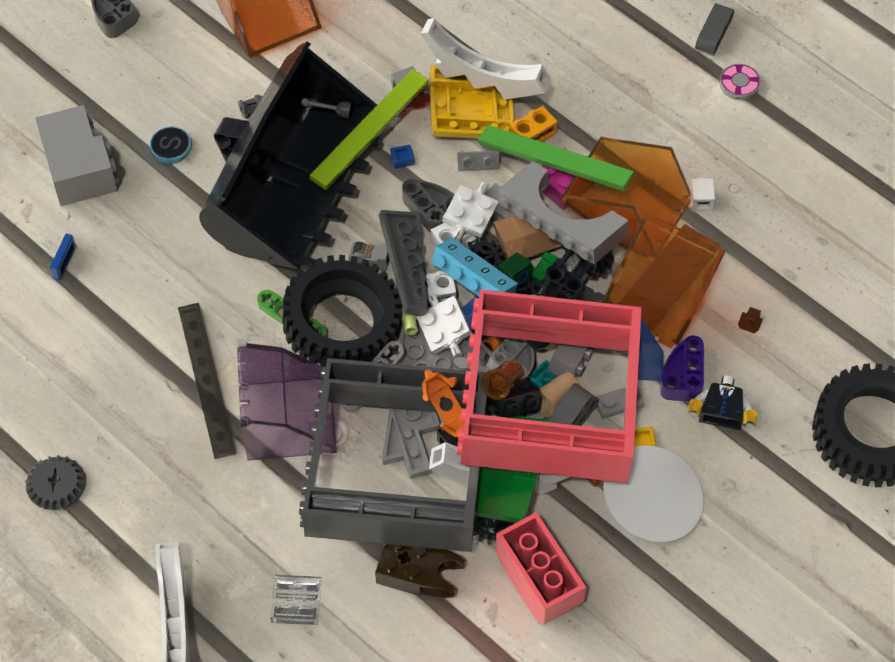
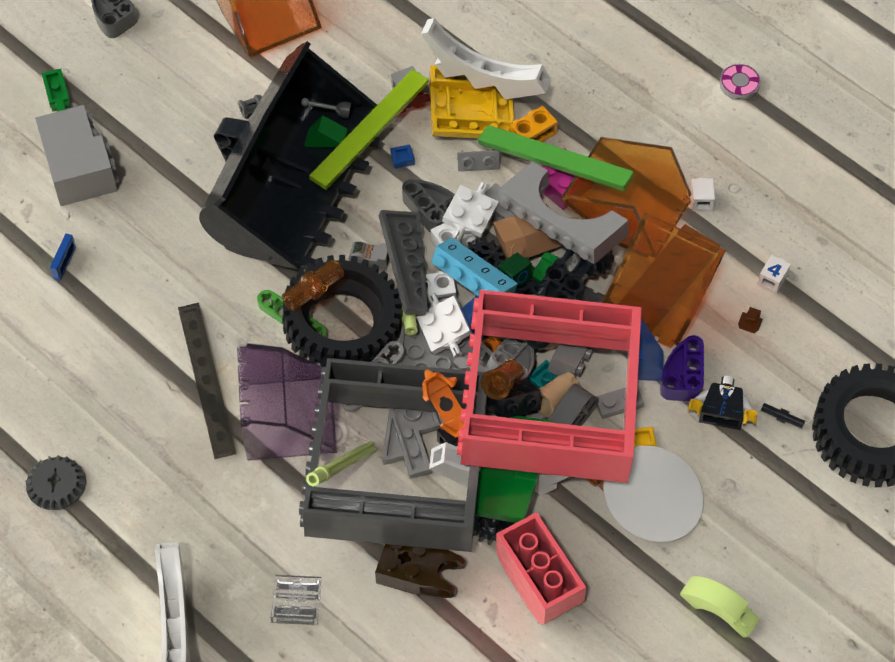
black tile [150,126,191,164] -> none
dark grey beam [695,3,734,55] -> none
none -> green hinge [41,69,70,112]
none -> clear orange piece [282,260,344,311]
none -> green slope [304,115,349,147]
none -> yellowish green axle [306,441,376,487]
none -> yellowish green arch [680,576,760,638]
none -> white brick [757,255,791,294]
none -> black bar [761,403,805,429]

